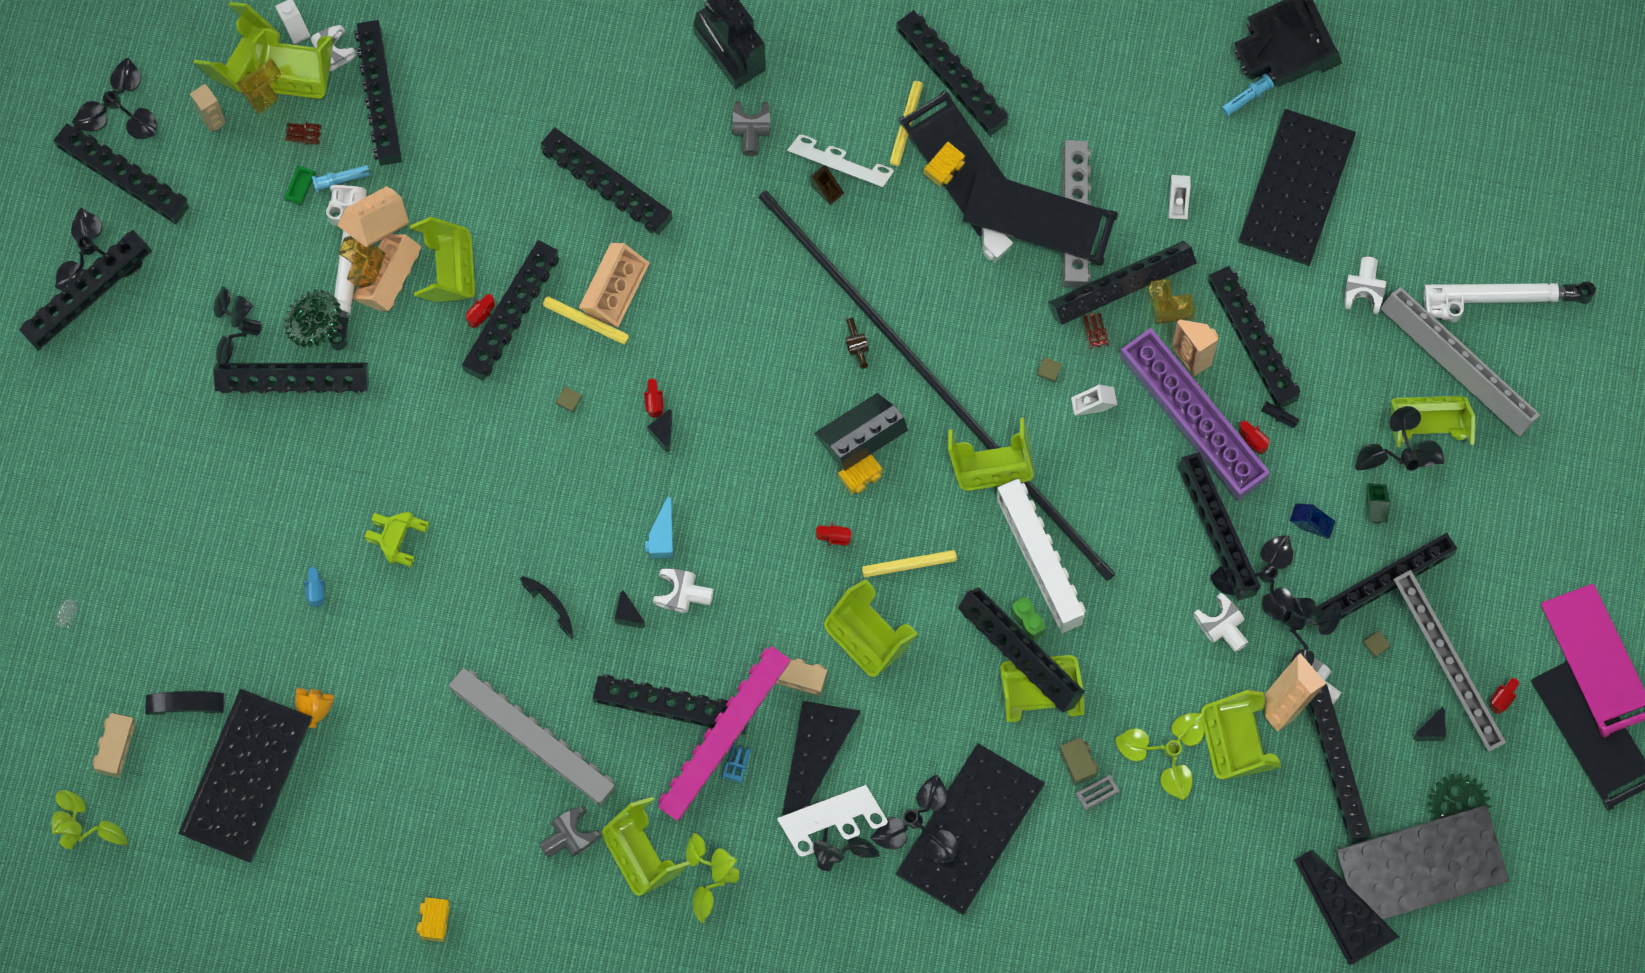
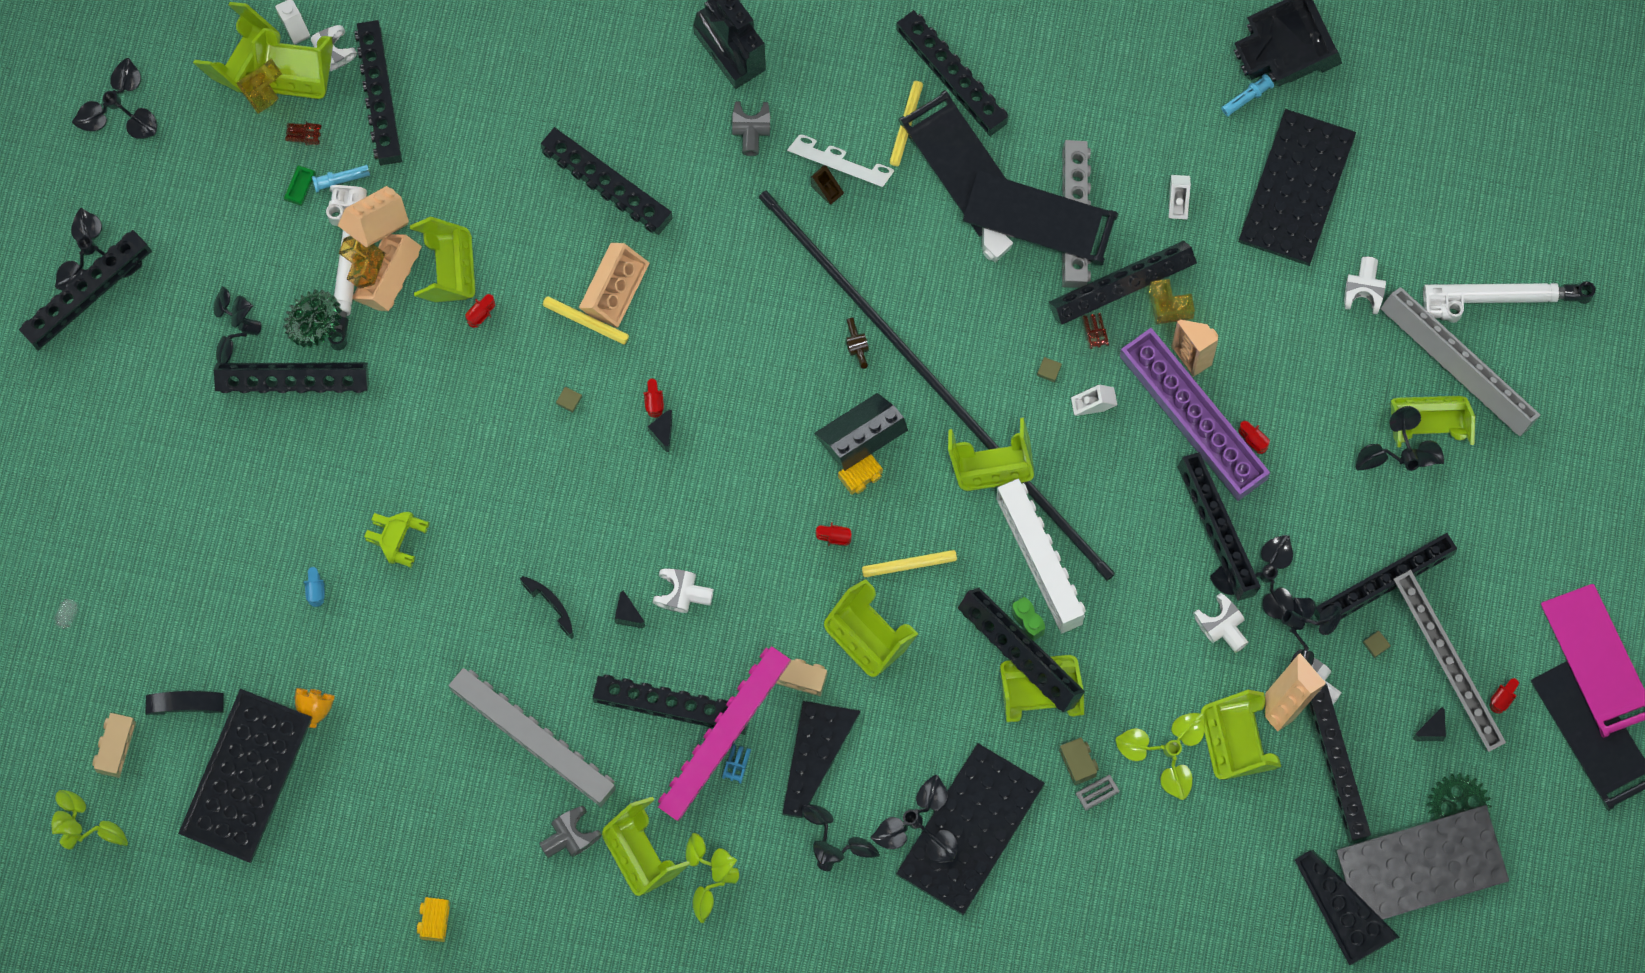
black brick [53,123,189,225] -> none
tan brick [190,84,226,132] -> none
black brick [462,240,560,381] -> none
medium azure slope [645,497,673,559] -> none
white piece [777,785,887,856] -> none
yellow brick [923,142,965,187] -> none
black brick [1207,266,1301,409] -> none
black axle [1261,401,1299,428] -> none
clear blue slope [1290,504,1336,539] -> none
dark green slope [1367,483,1390,523] -> none

